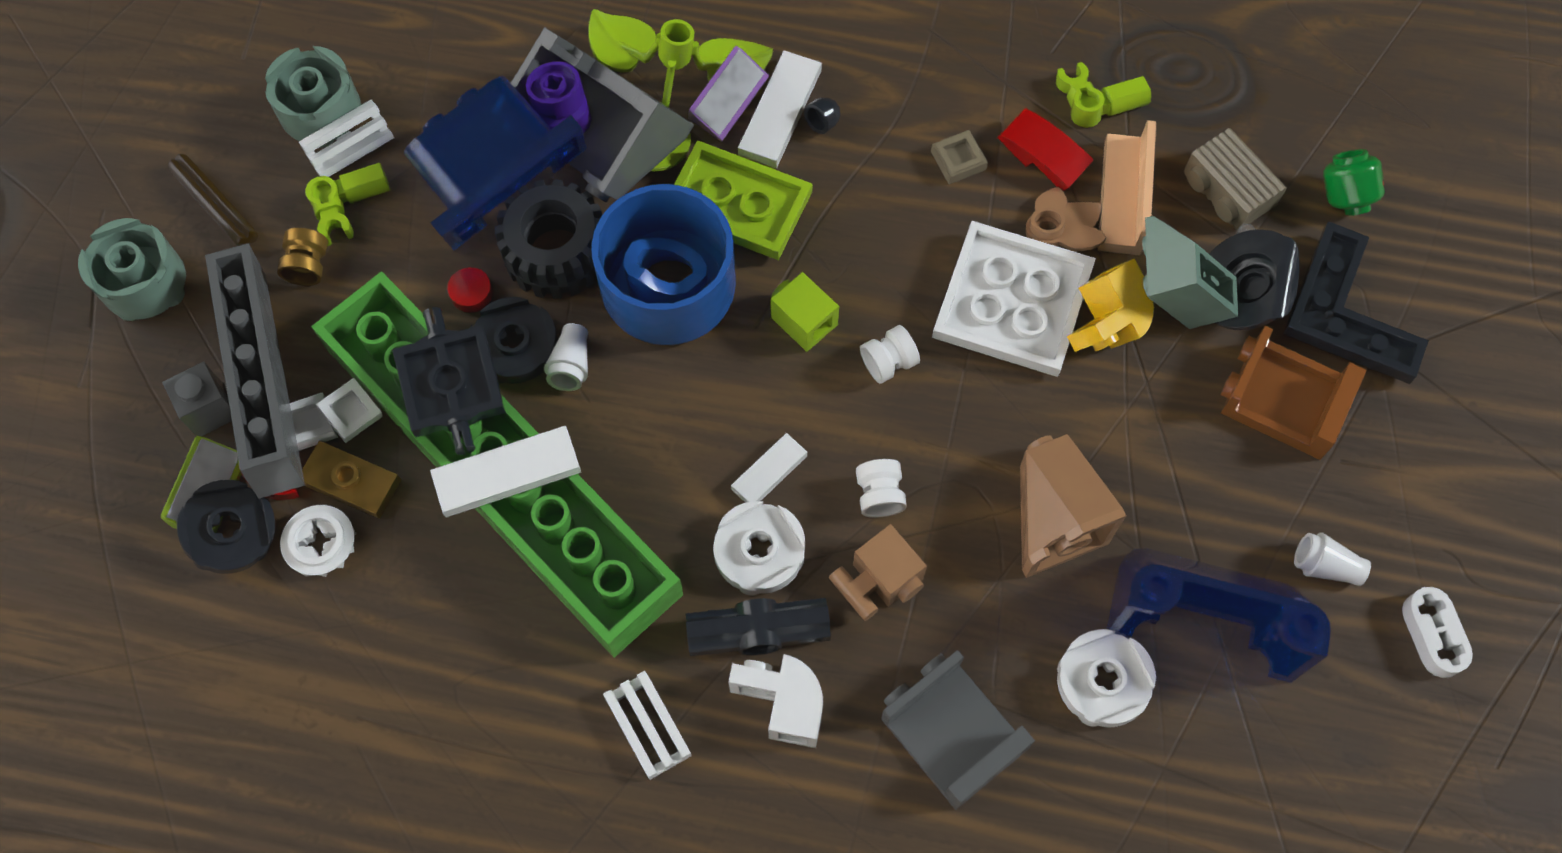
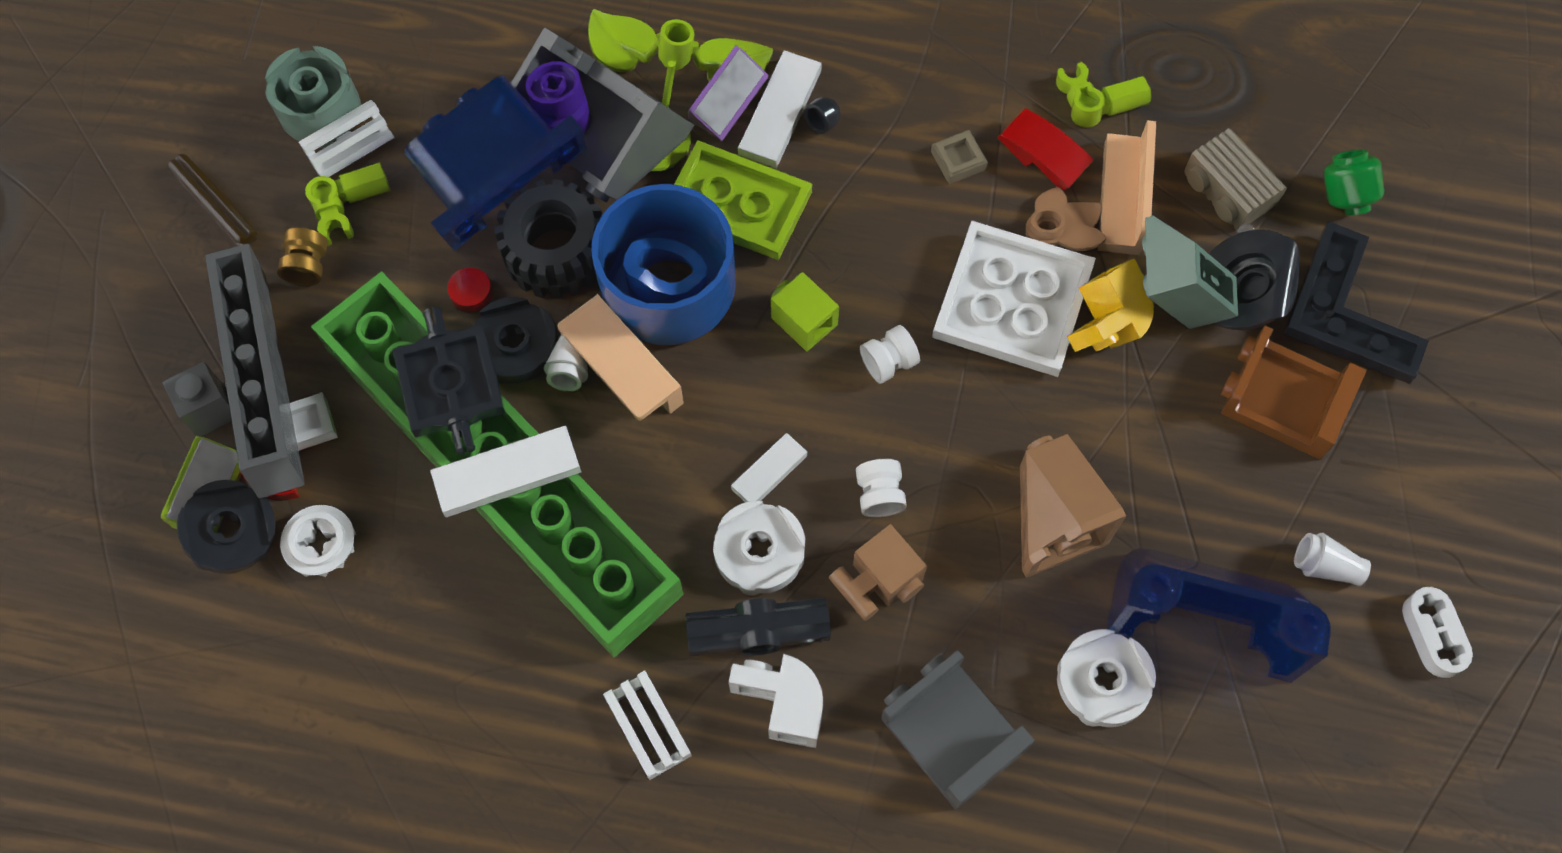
sand green brick [78,218,186,321] -> none
pearl gold plate [302,441,401,519] -> none
white tile [316,378,383,443] -> none
none -> light nougat panel [557,294,684,421]

